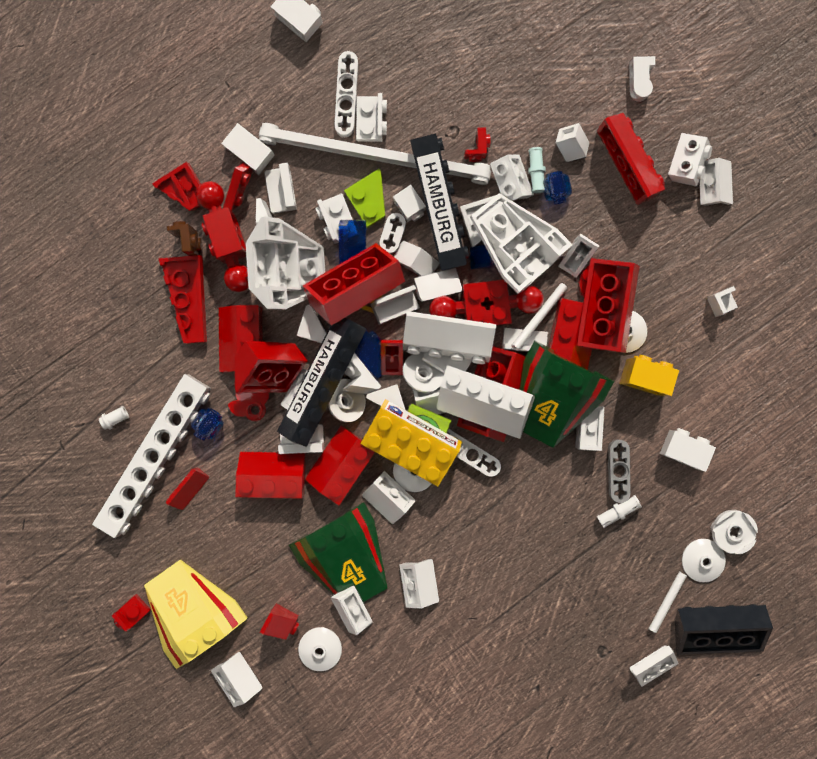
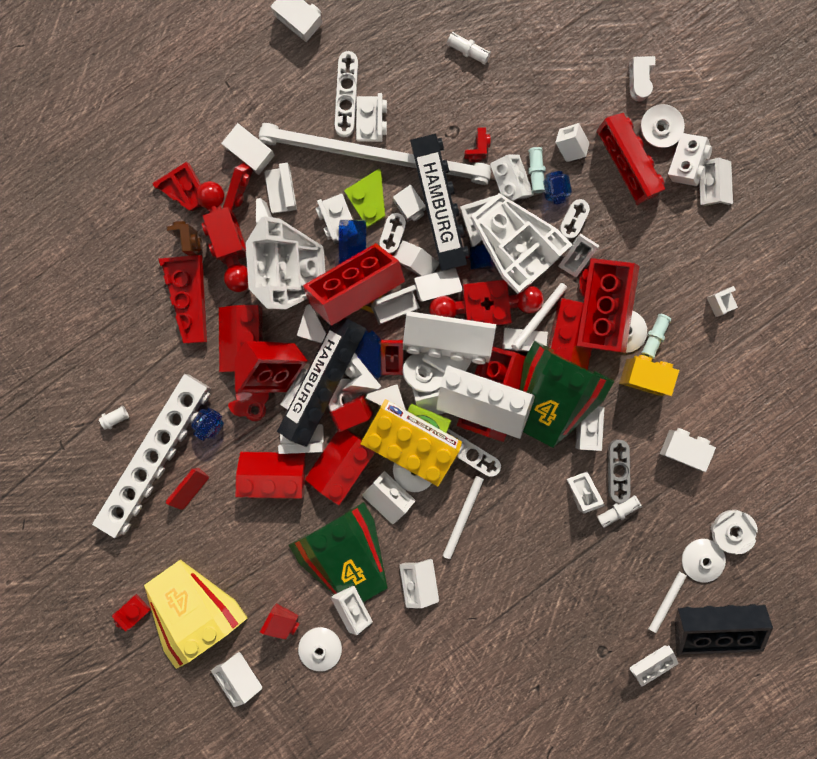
none -> red slope [330,394,373,432]
none -> white piece [443,476,484,559]
none -> white pin [447,32,491,65]
none -> white beam [559,199,590,240]
none -> white slope [567,472,604,514]
none -> white dish [641,104,685,148]
none -> light aqua pin [641,314,672,359]

